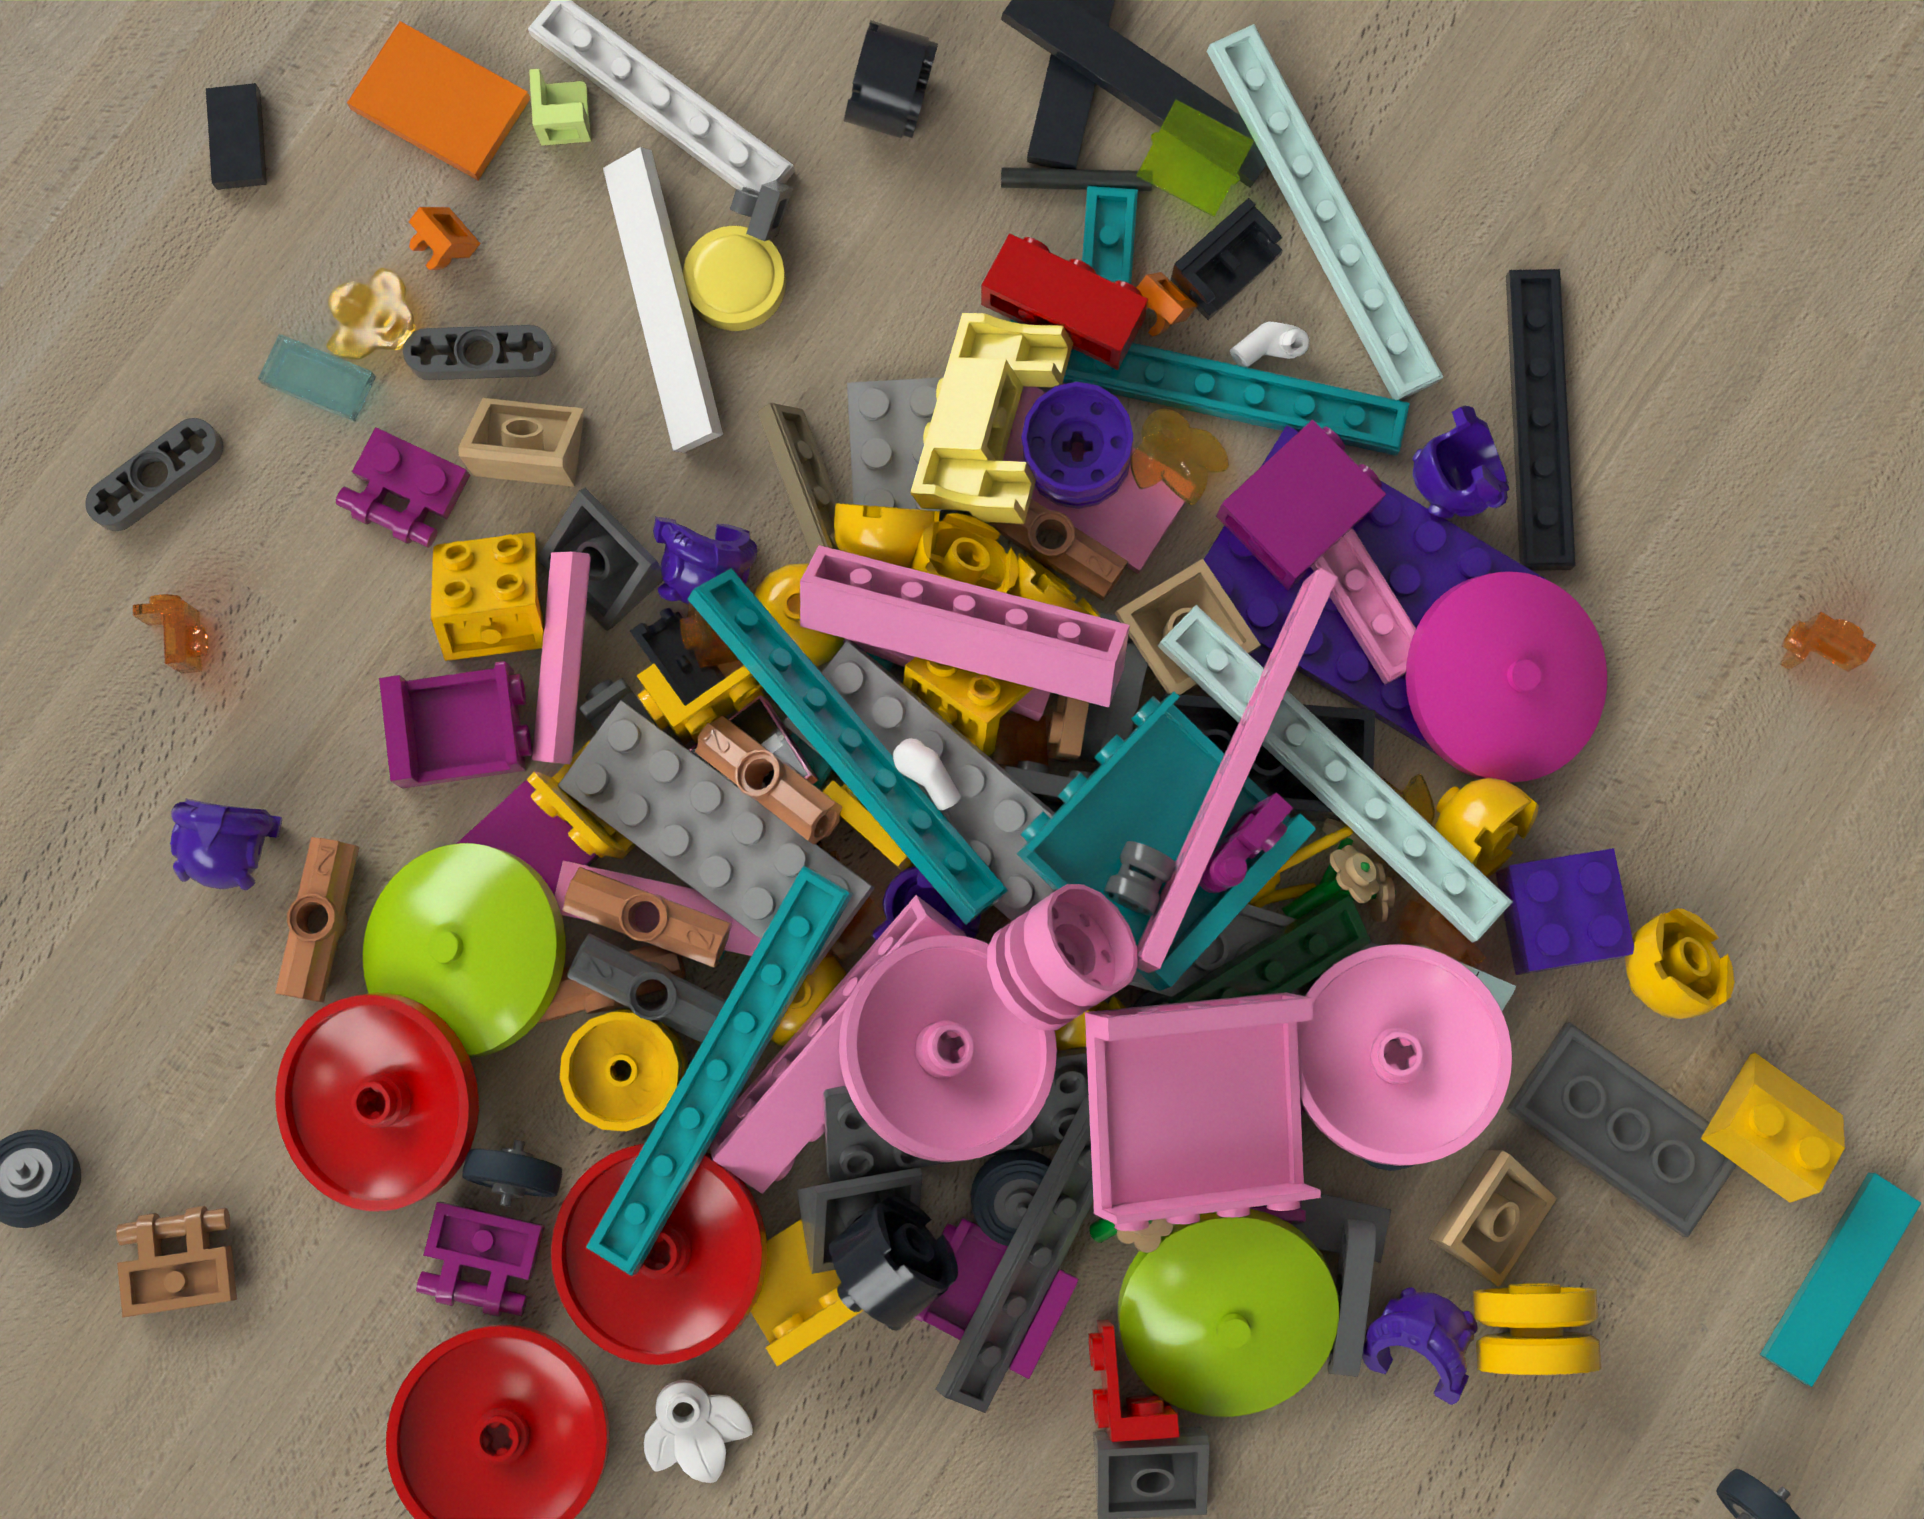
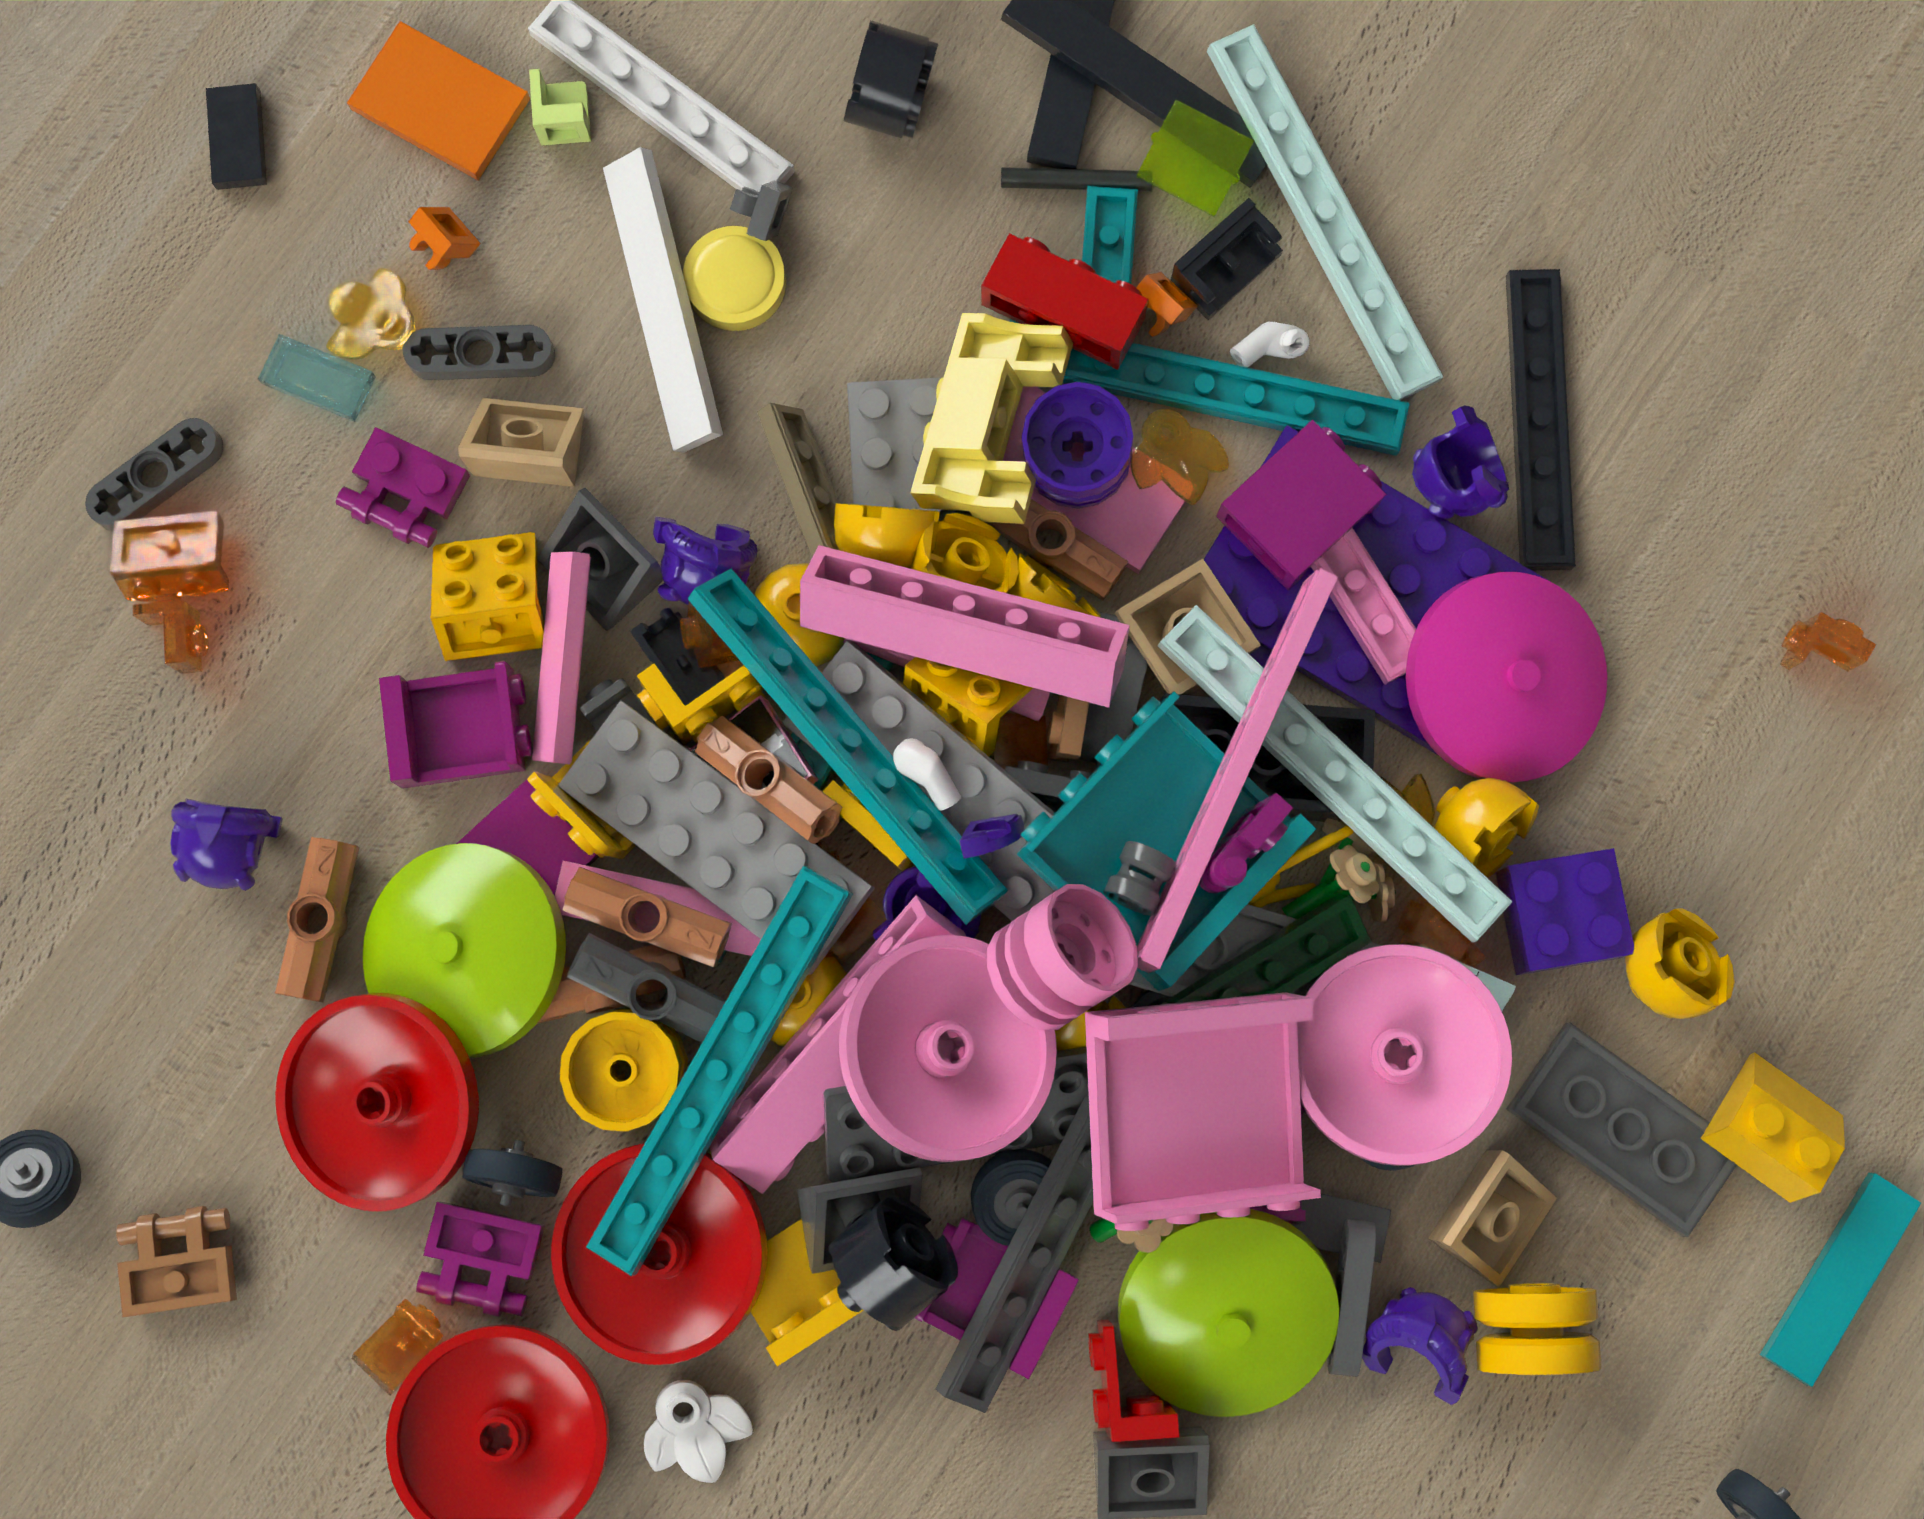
none -> clear orange bracket [110,511,229,602]
none -> clear orange bracket [351,1299,443,1396]
none -> dark purple tile [959,814,1025,859]

